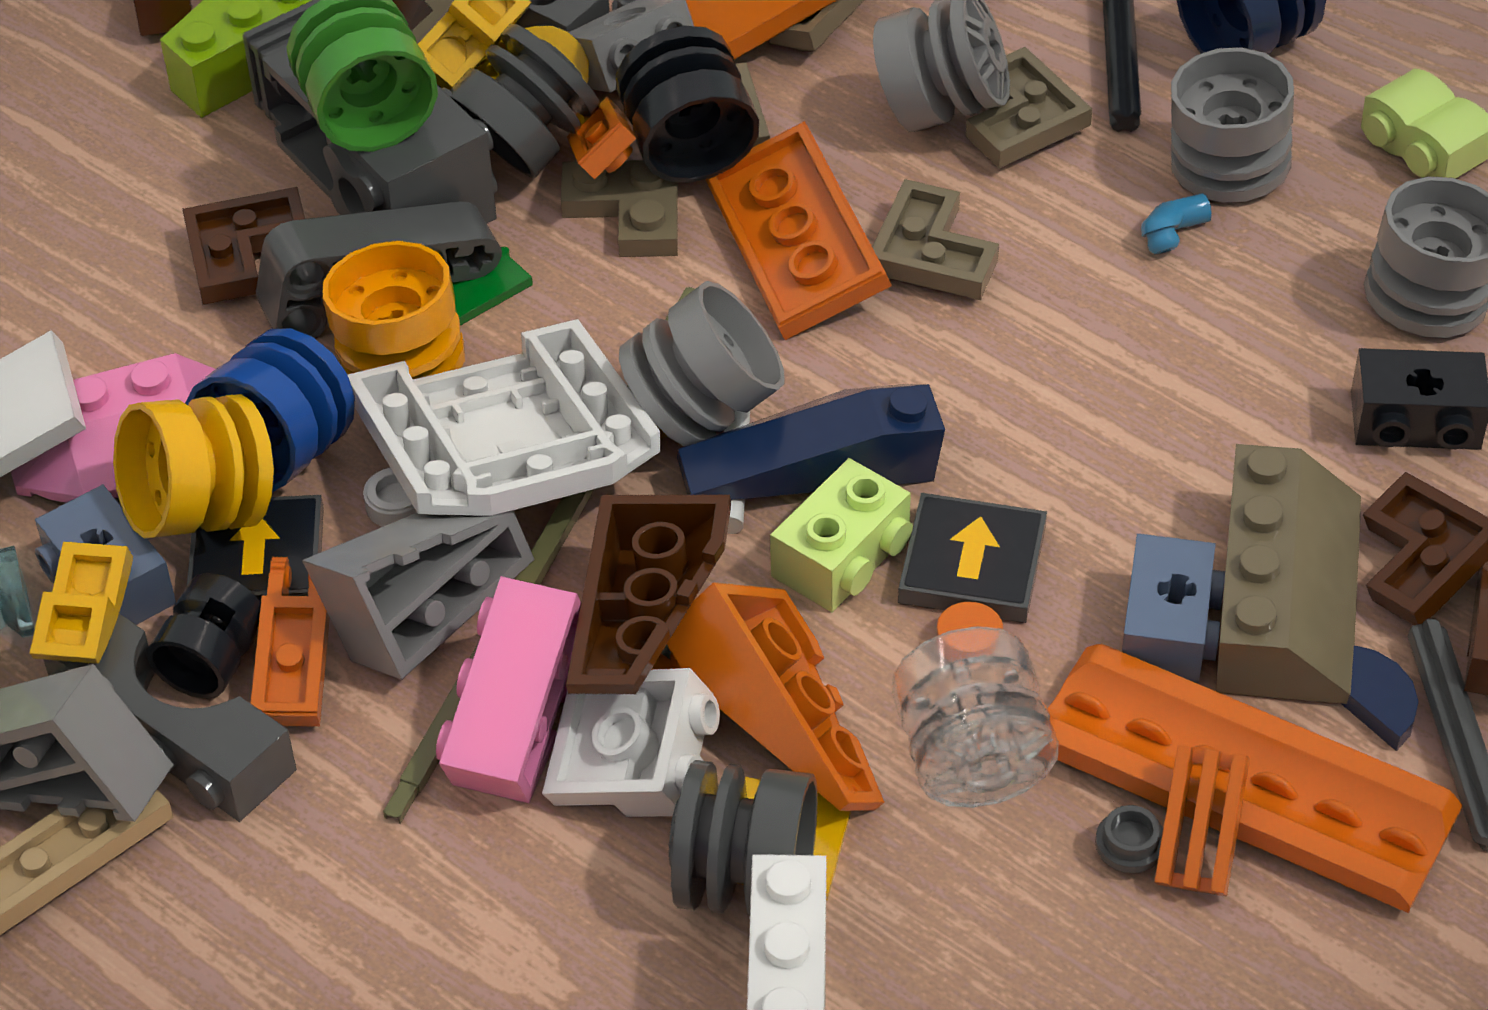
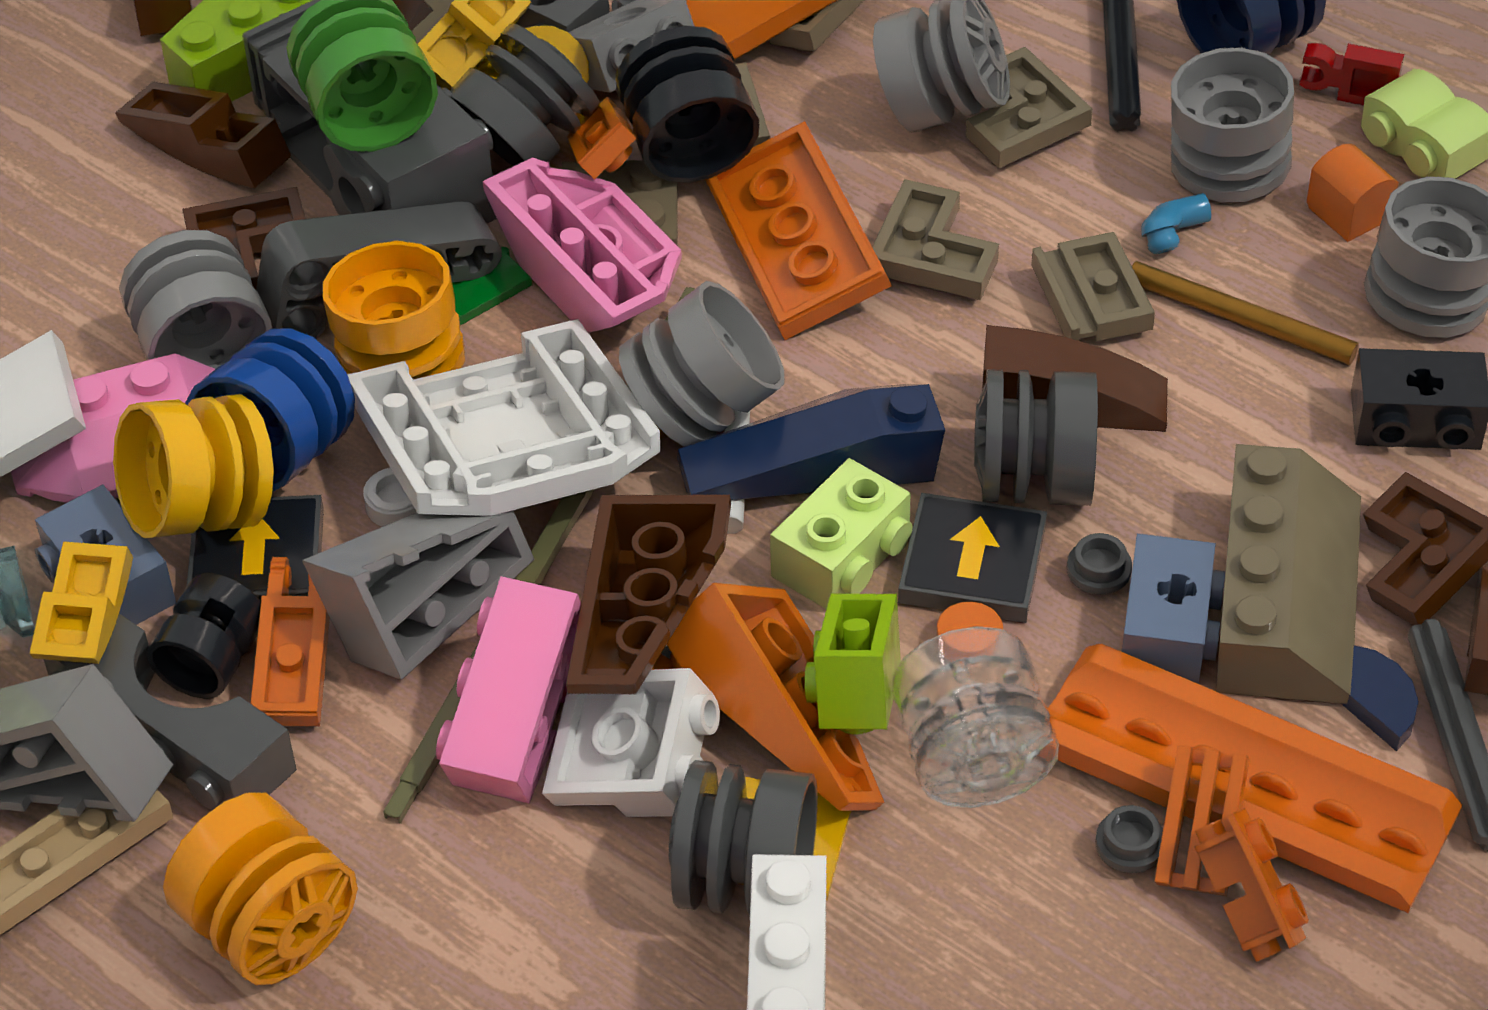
none -> reddish brown slope [115,81,291,189]
none -> light grey wheel [119,230,272,369]
none -> light orange wheel [163,792,358,985]
none -> bright pink wedge [483,157,682,333]
none -> lime brick [805,594,901,734]
none -> dark grey wheel [974,369,1098,506]
none -> reddish brown slope [982,325,1168,432]
none -> dark tan plate [1031,232,1155,342]
none -> dark grey plate [1067,533,1132,595]
none -> pearl gold bar [1132,261,1359,365]
none -> orange hinge [1195,808,1309,962]
none -> red plate [1299,43,1404,106]
none -> orange piece [1306,144,1399,242]

